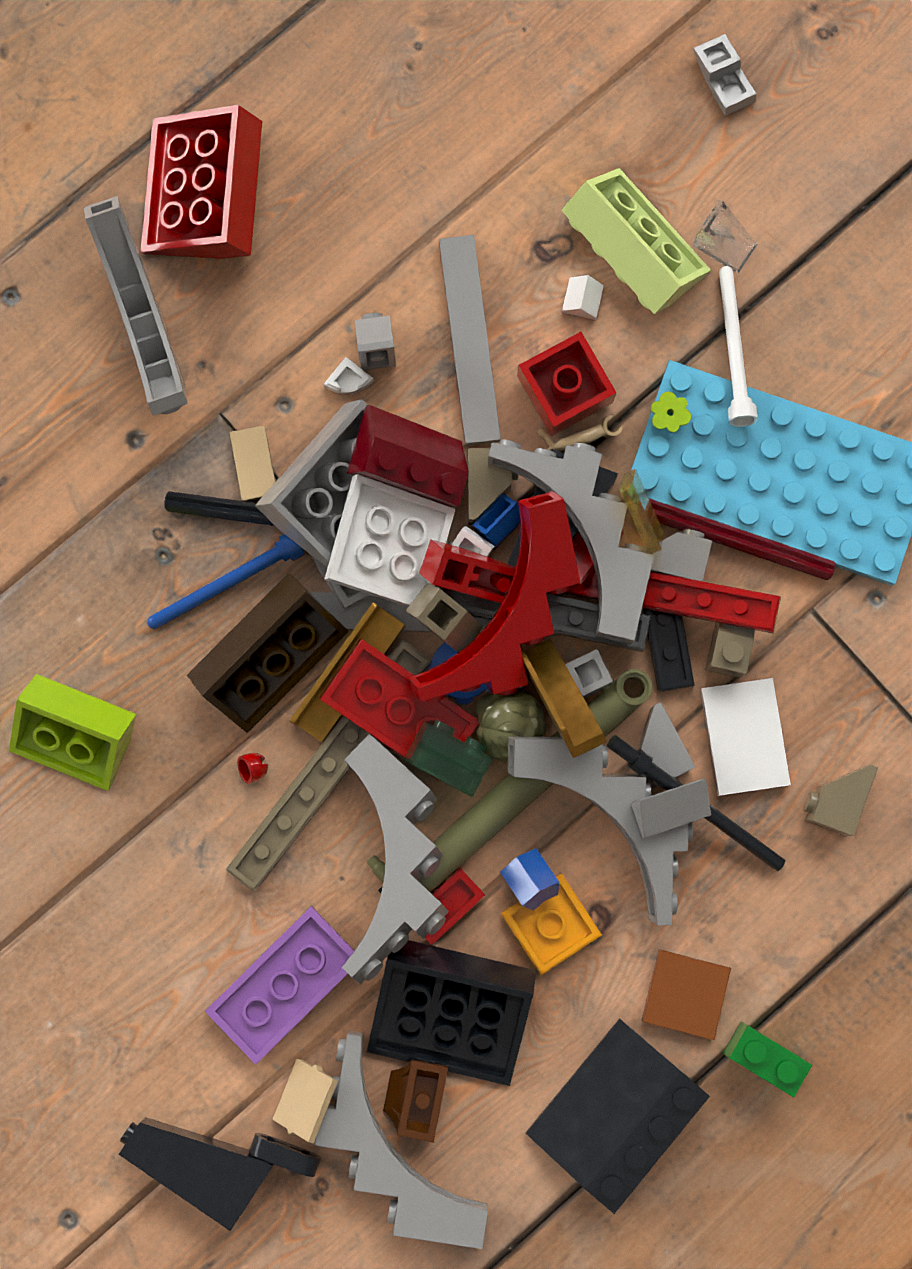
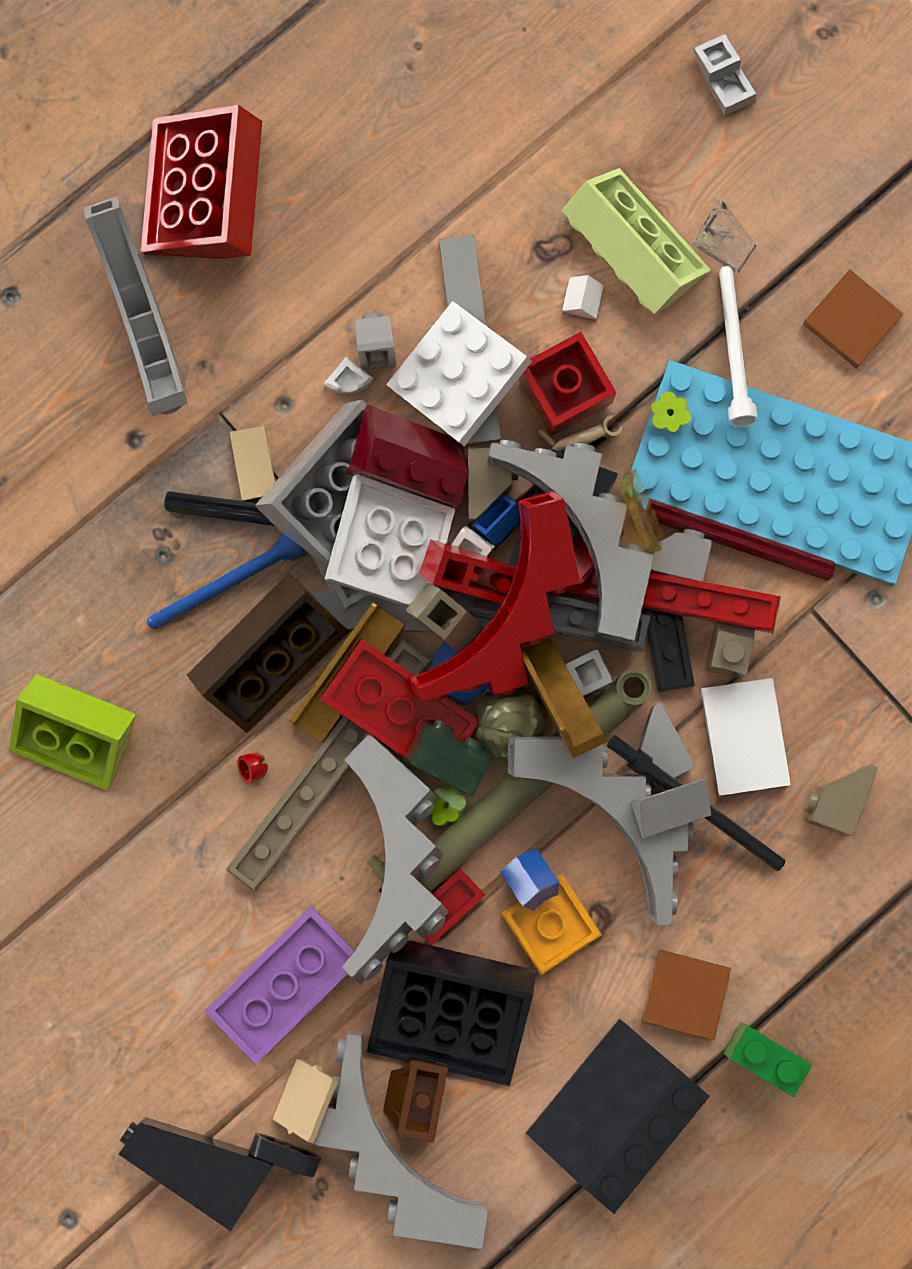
none -> white plate [386,301,532,446]
none -> lime plant [431,787,467,826]
none -> dark orange tile [803,269,903,369]

